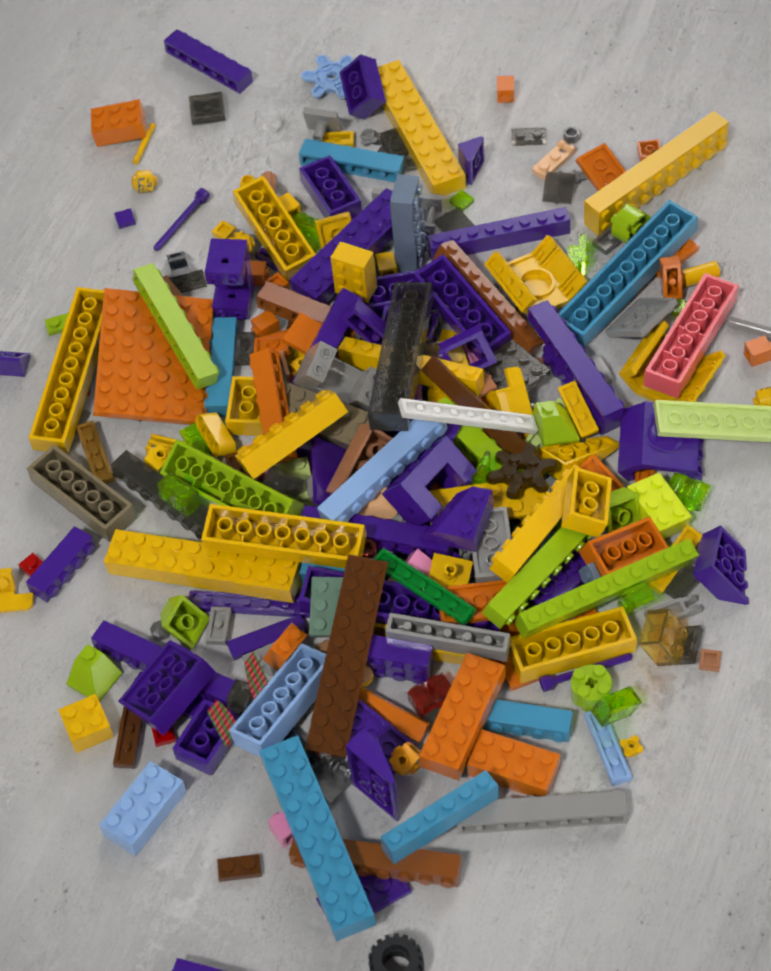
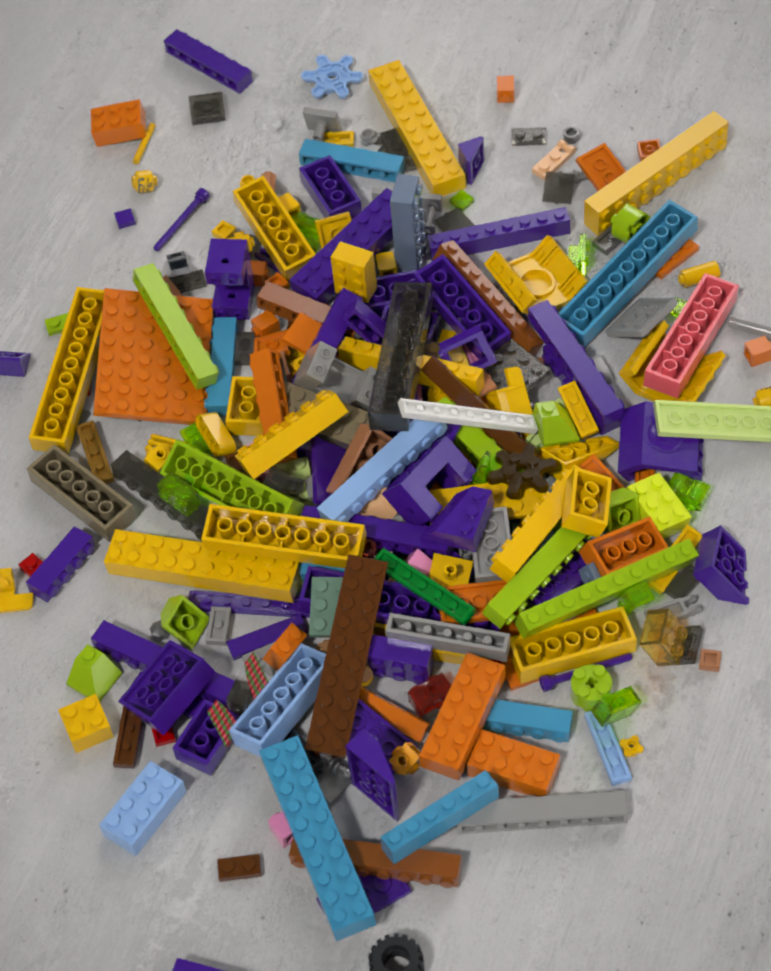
dark purple brick [339,54,386,120] -> none
orange brick [659,256,682,299] -> none

